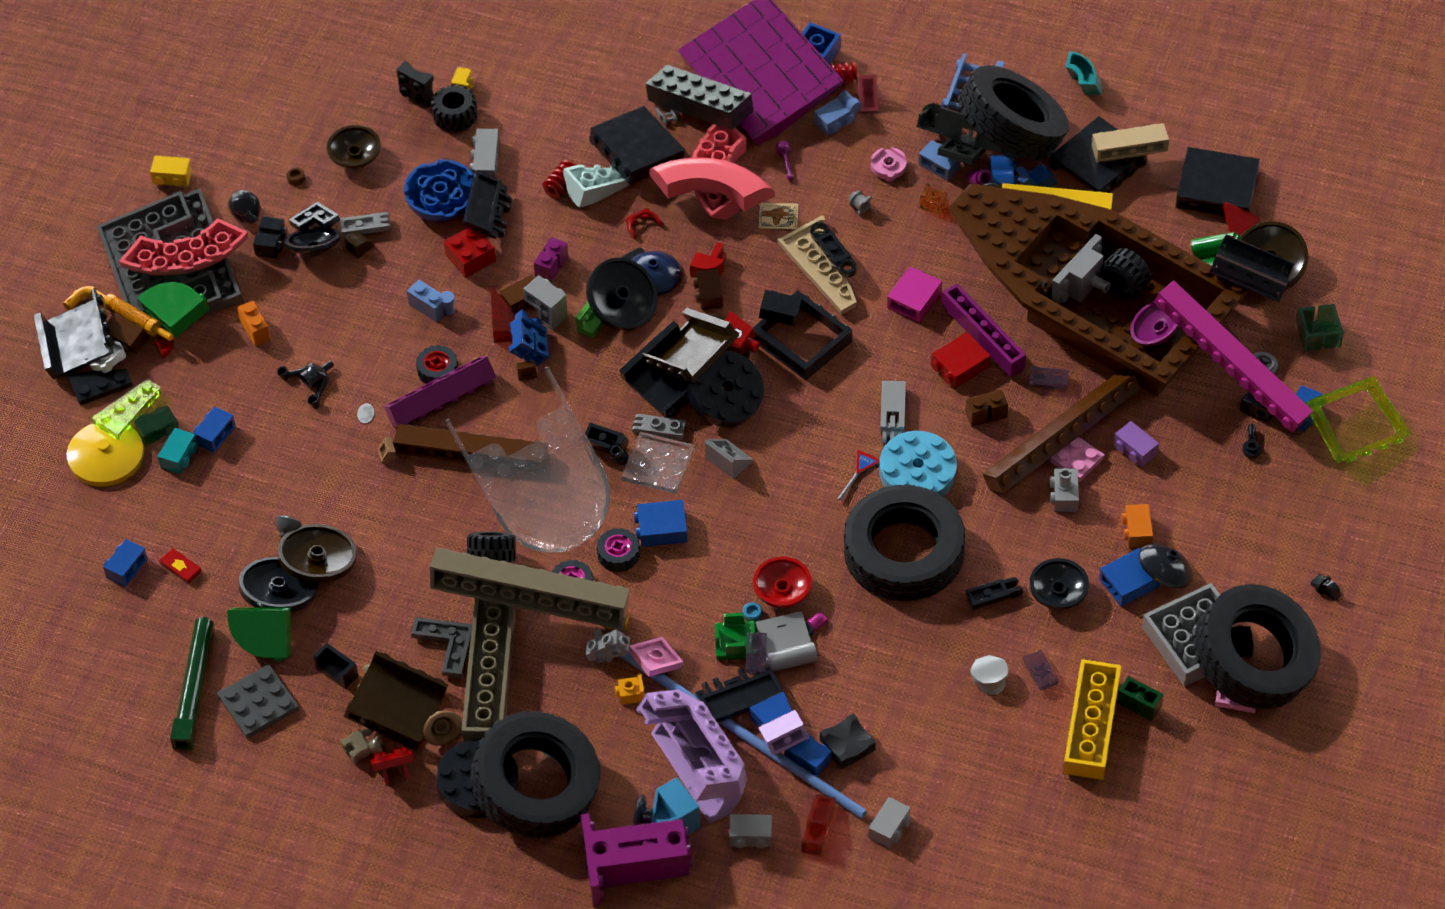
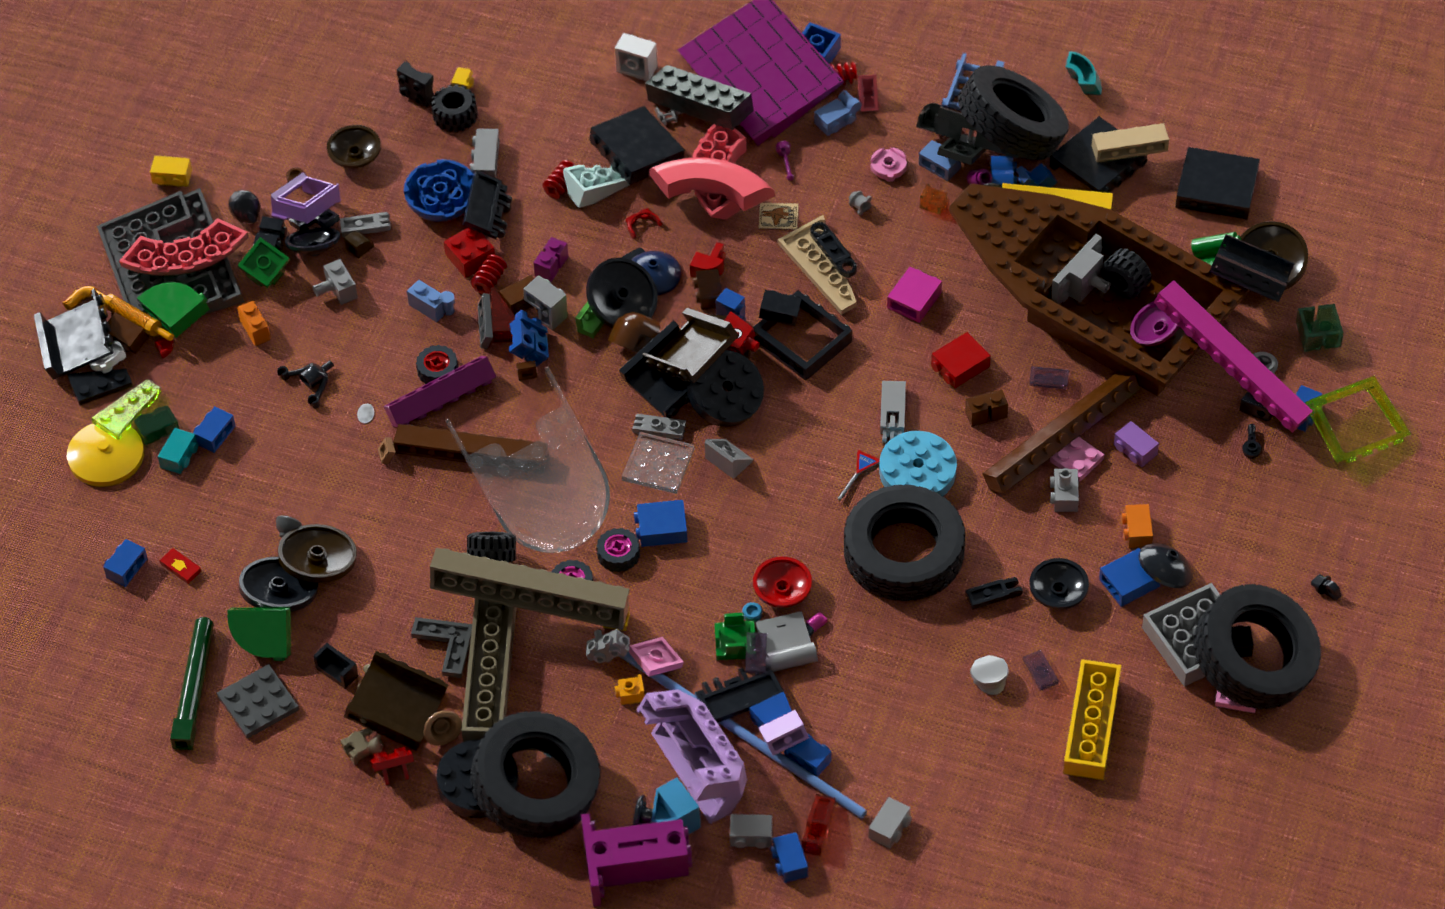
black hinge [582,422,629,465] -> none
black brick [820,713,876,769] -> none
magenta brick [942,283,1026,377] -> none
dark green brick [1117,676,1164,721] -> none
red piece [1223,202,1260,236] -> none
none -> green panel [238,237,290,289]
none -> medium lavender piece [271,172,341,223]
none -> light grey brick [312,259,358,305]
none -> red piece [471,255,507,295]
none -> dark grey tile [477,293,493,349]
none -> reddish brown brick [608,312,660,353]
none -> white brick [615,33,657,81]
none -> blue brick [716,288,746,322]
none -> blue brick [770,832,808,883]

